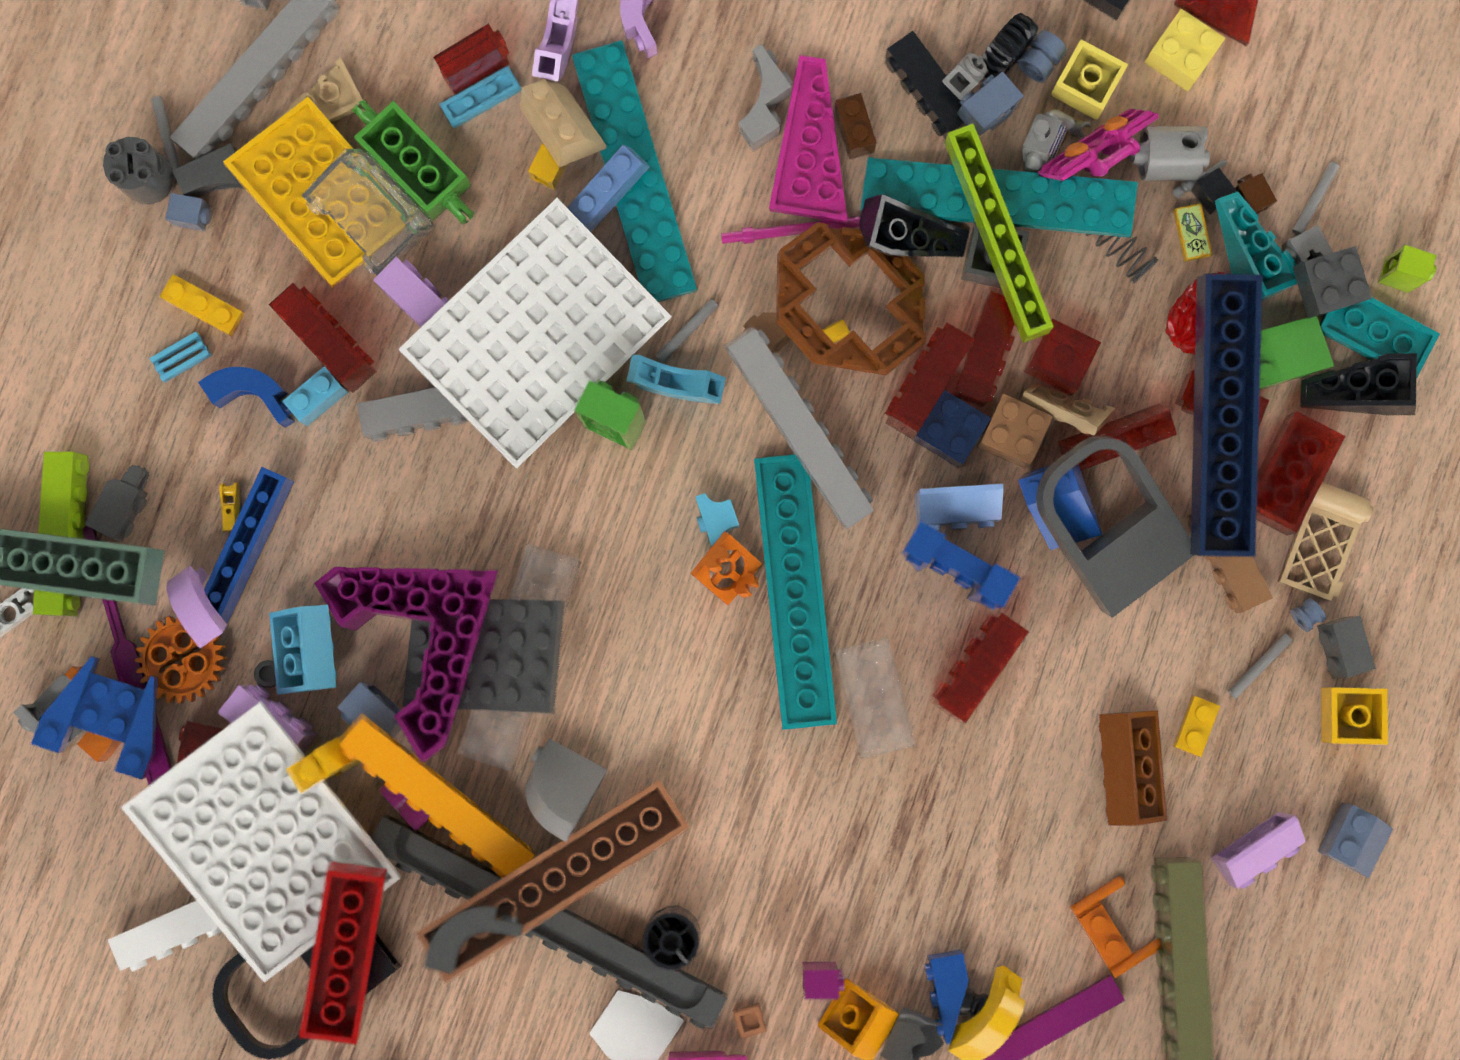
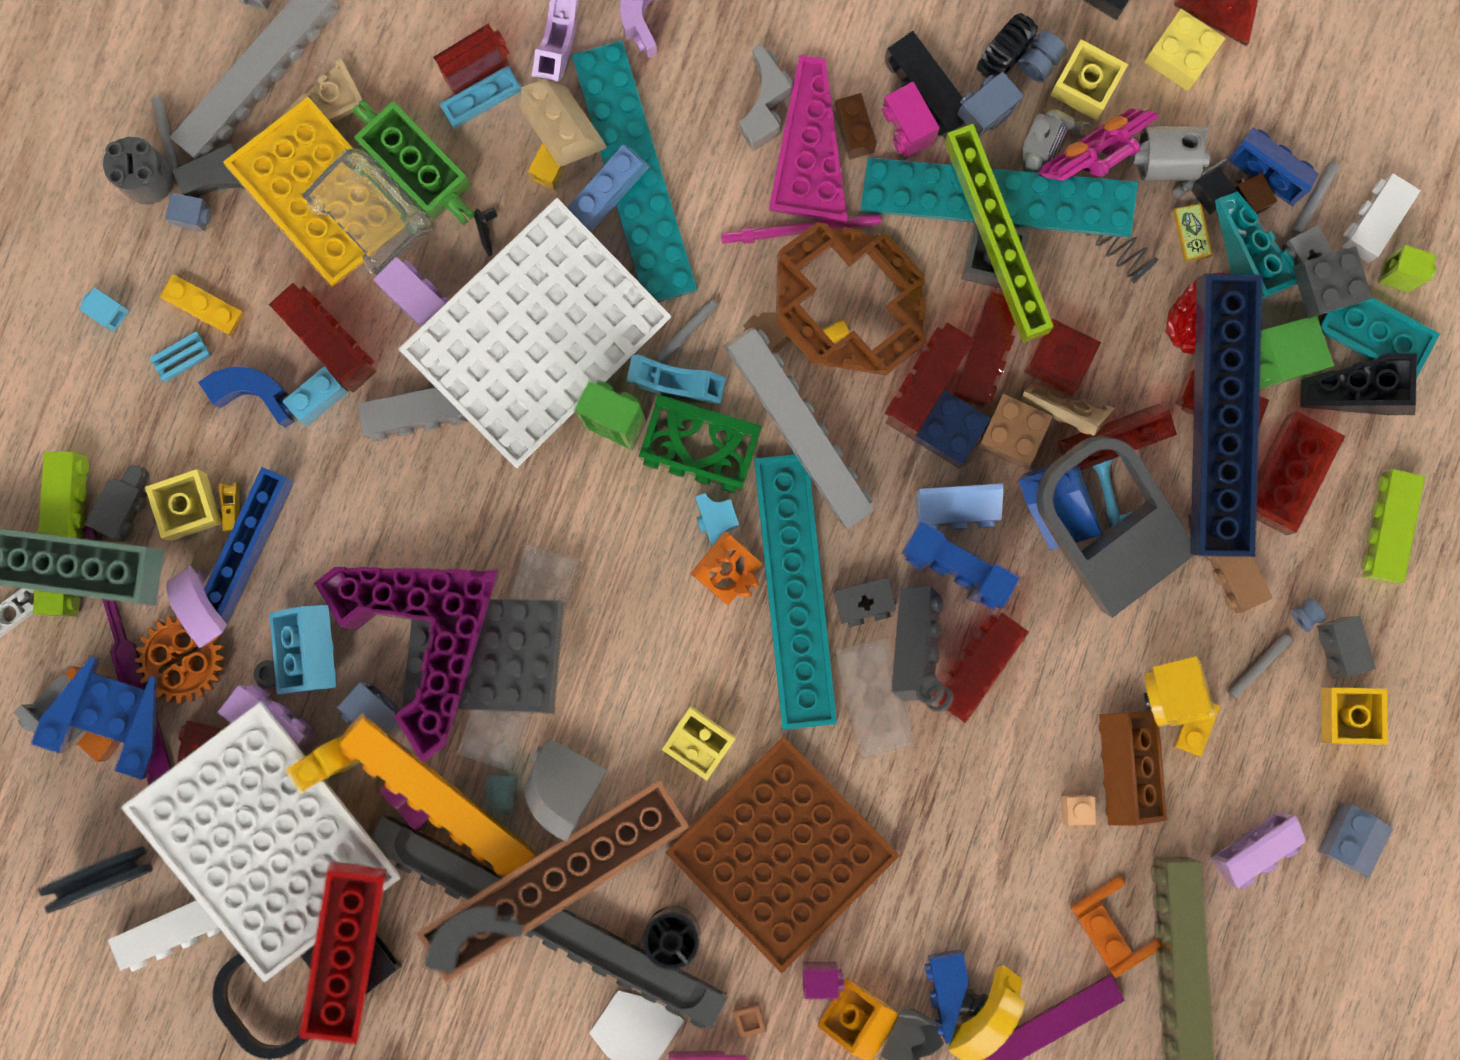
black wedge [859,194,969,257] -> none
light grey brick [942,51,989,100] -> none
tan piece [1278,480,1373,601] -> none
none -> black wheel [38,846,153,914]
none -> medium azure brick [79,287,129,332]
none -> light yellow brick [145,469,222,541]
none -> black bar [474,207,498,256]
none -> clear light blue brick [485,774,518,815]
none -> green fence [638,394,762,493]
none -> light yellow brick [662,706,737,781]
none -> dark orange plate [665,736,900,974]
none -> dark grey brick [833,578,896,628]
none -> dark pink slope [881,82,939,159]
none -> dark grey hinge [891,586,953,712]
none -> light nougat brick [1061,795,1096,826]
none -> medium azure piece [1087,459,1132,529]
none -> yellow piece [1144,656,1216,727]
none -> blue slope [1228,127,1319,206]
none -> white brick [1342,173,1421,263]
none -> lime brick [1361,469,1425,585]

